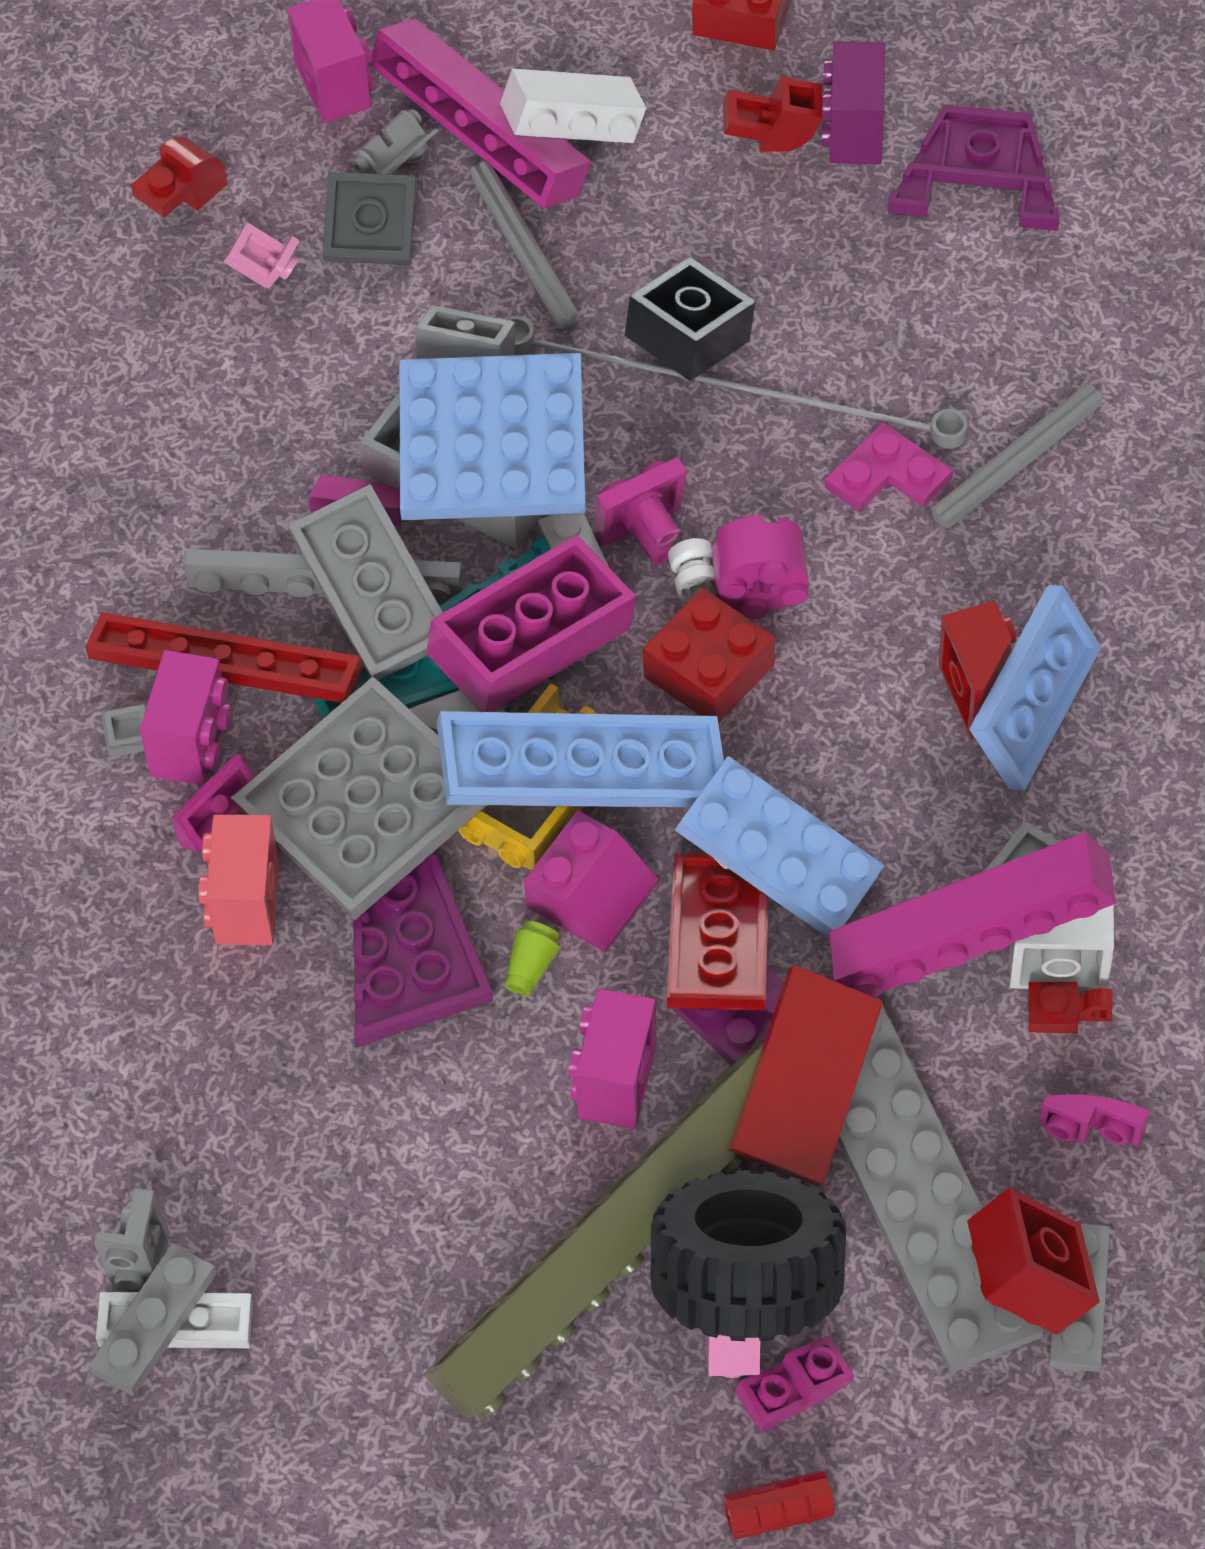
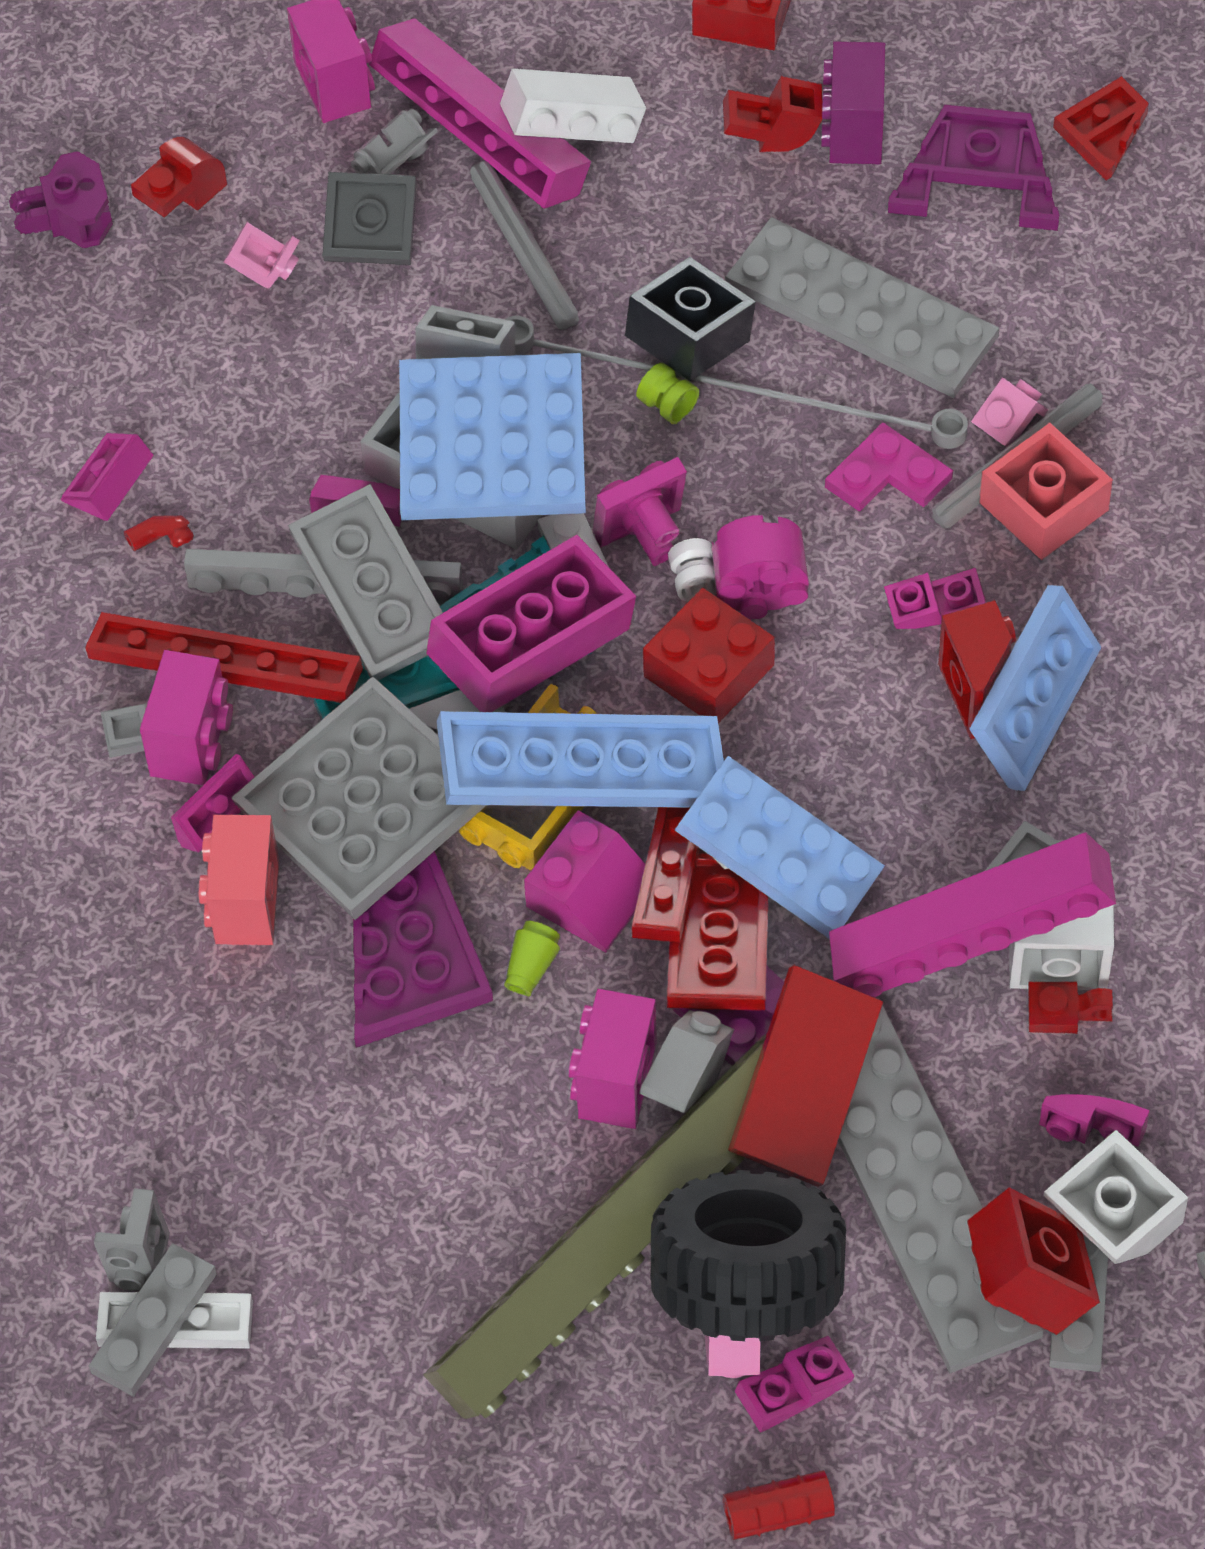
none -> magenta hinge [9,151,113,248]
none -> dark pink slope [61,433,153,521]
none -> red arm [123,515,194,552]
none -> red tile [632,807,700,943]
none -> lime wheel [636,363,699,424]
none -> light grey slope [639,1010,734,1113]
none -> light grey plate [725,217,999,398]
none -> dark pink slope [884,568,987,629]
none -> bright pink bracket [971,377,1048,447]
none -> coral brick [979,423,1113,560]
none -> white slope [1044,1130,1188,1264]
none -> red wing [1053,76,1149,181]

